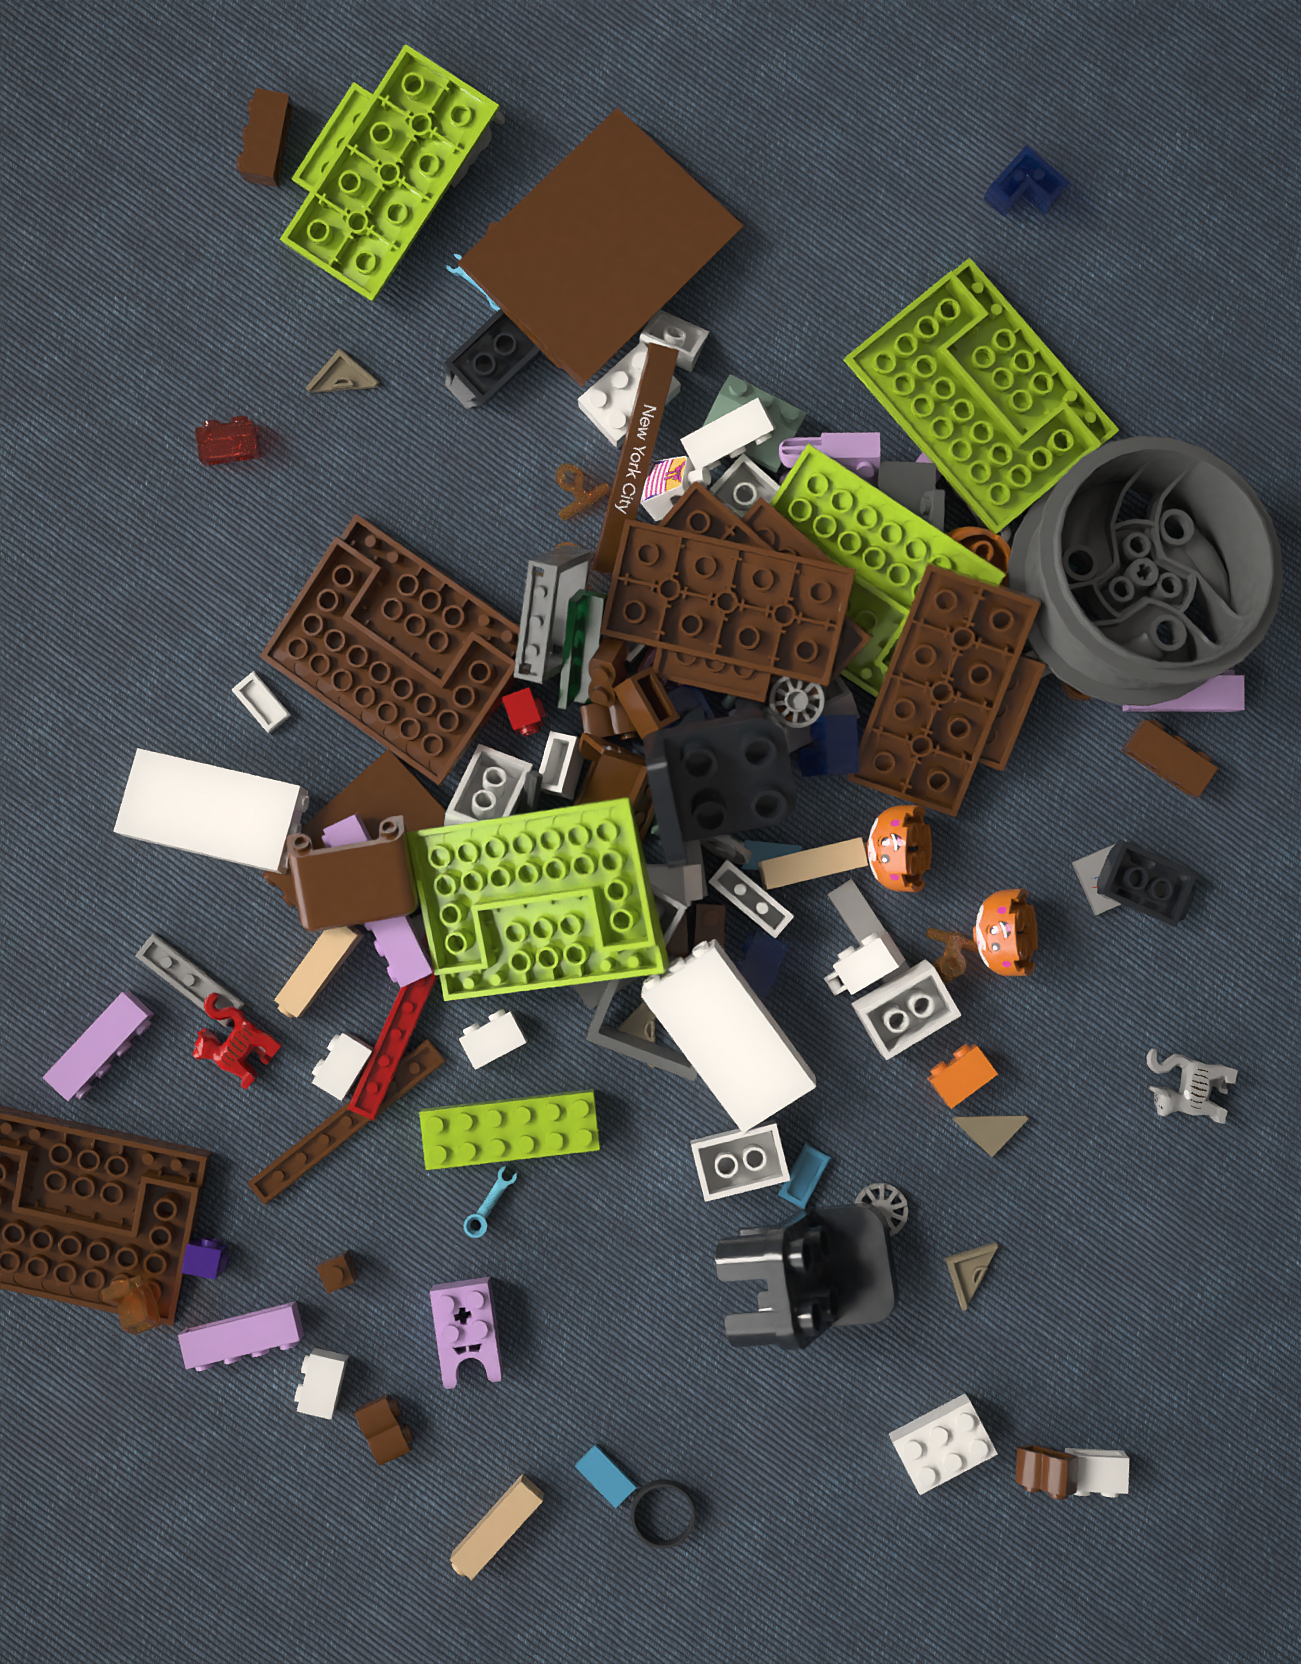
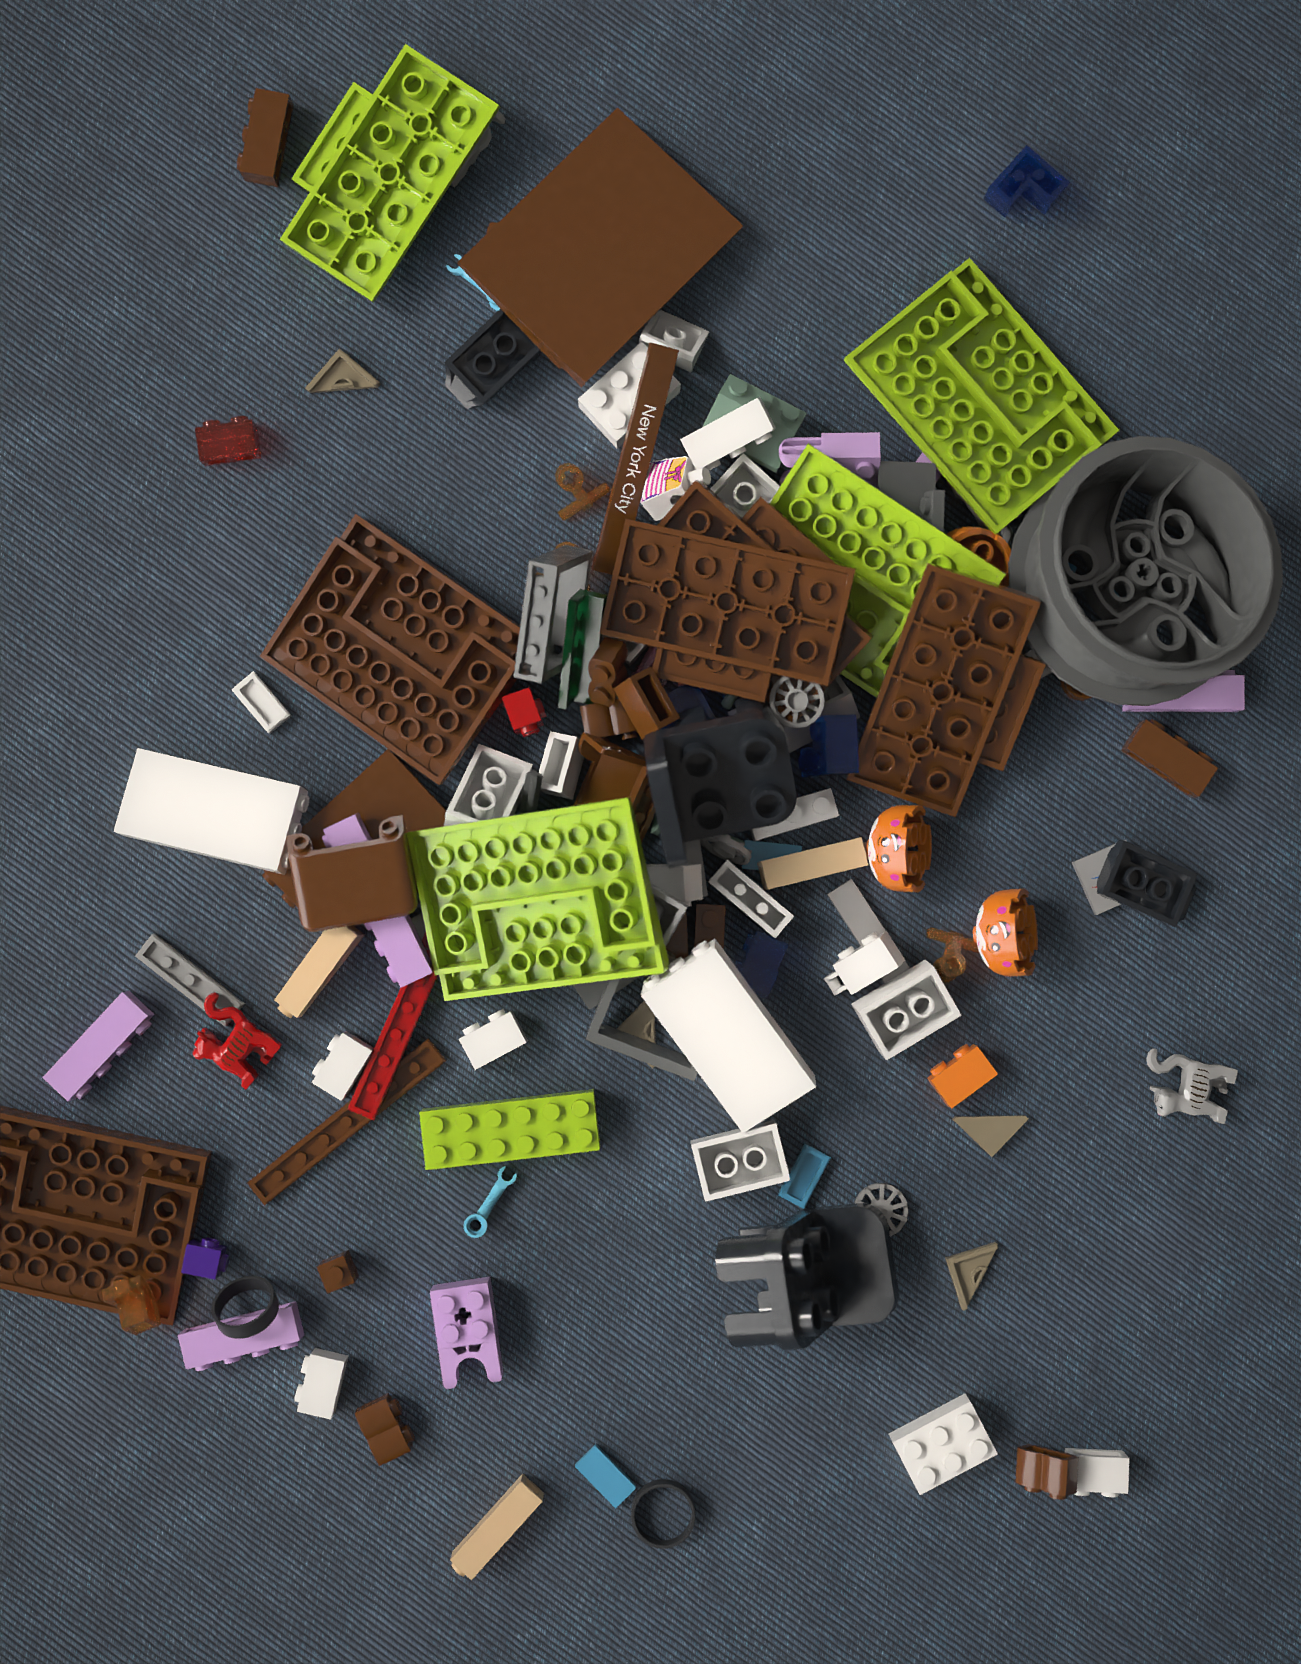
none -> black tyre [211,1276,279,1339]
none -> white brick [751,788,839,841]

